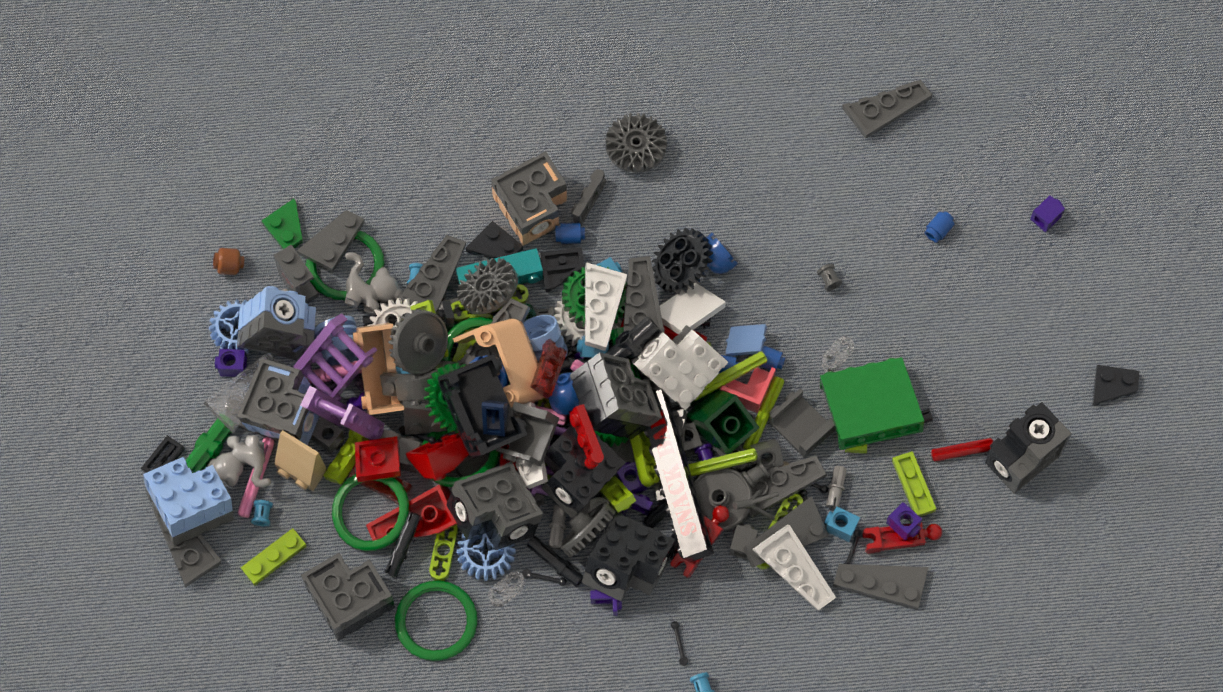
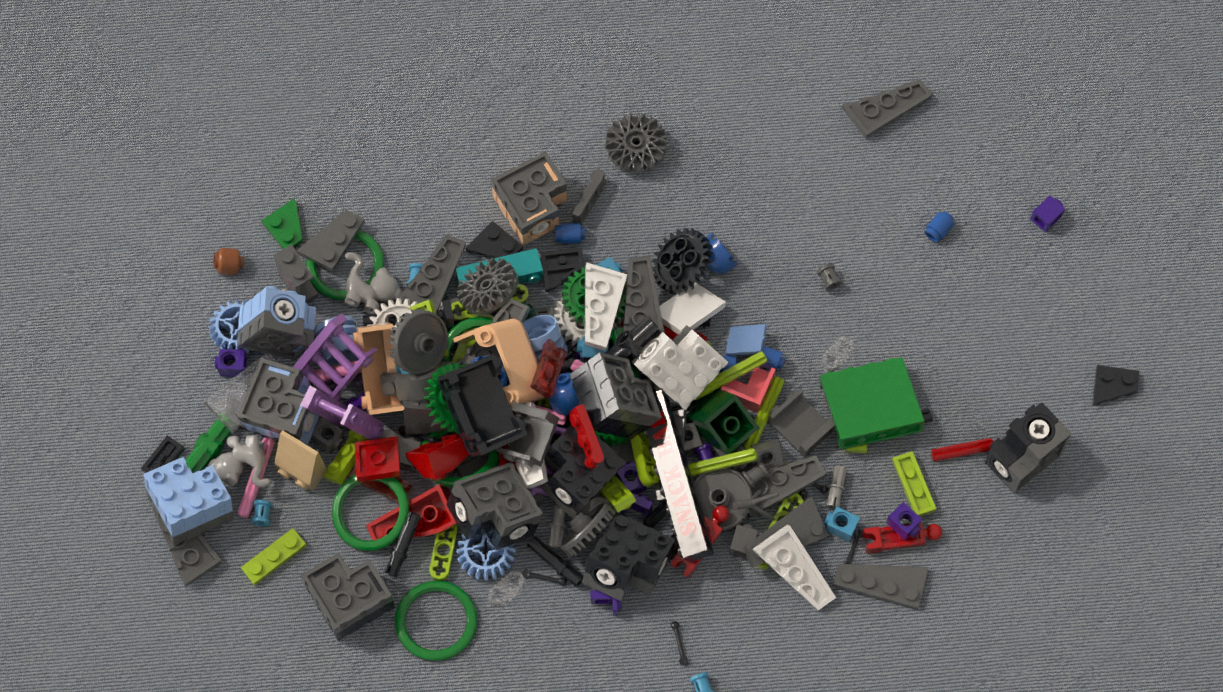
dark blue slope [481,400,509,436] -> none

